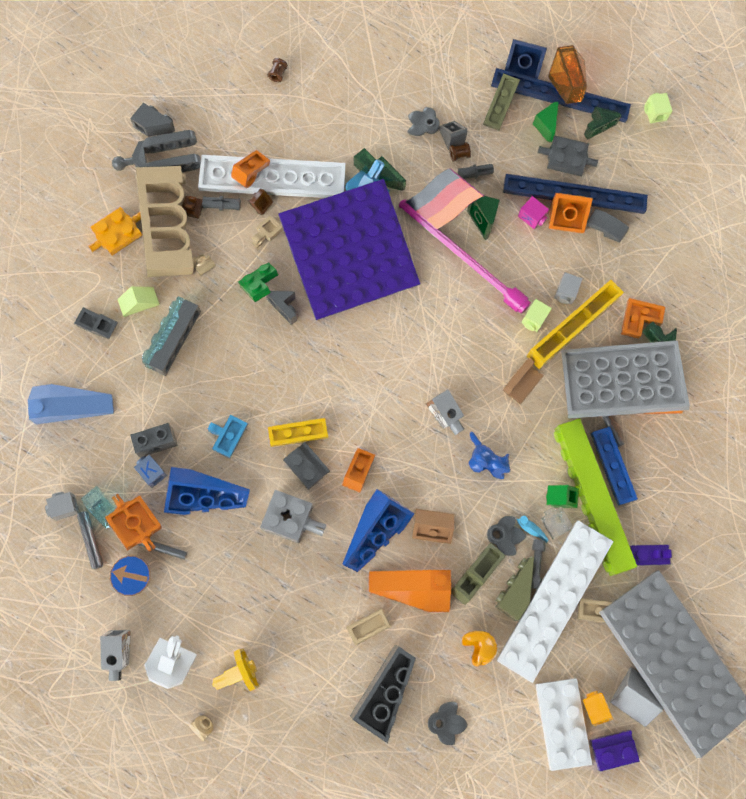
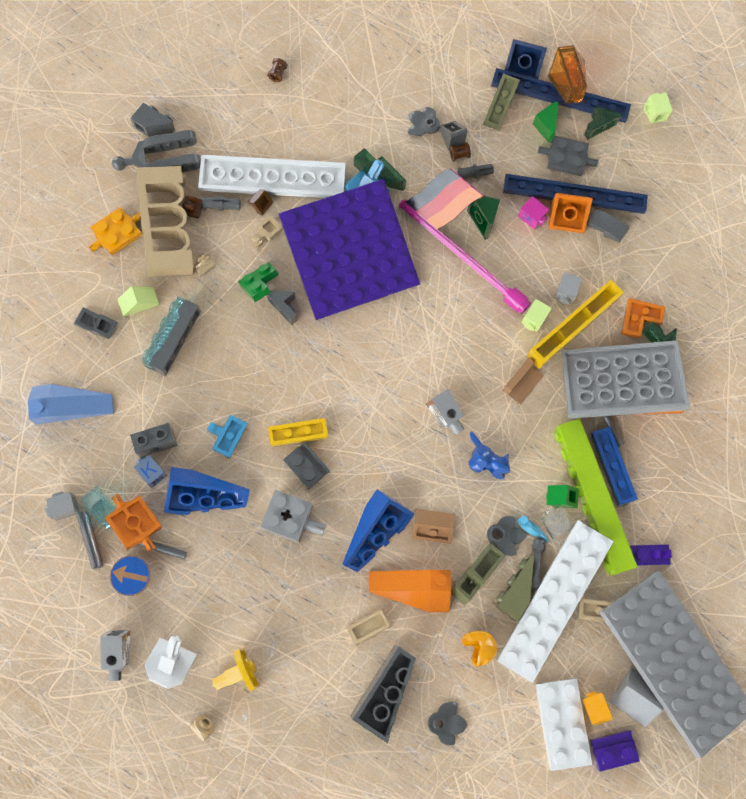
orange plate [231,150,270,188] -> none
orange plate [342,448,375,493] -> none

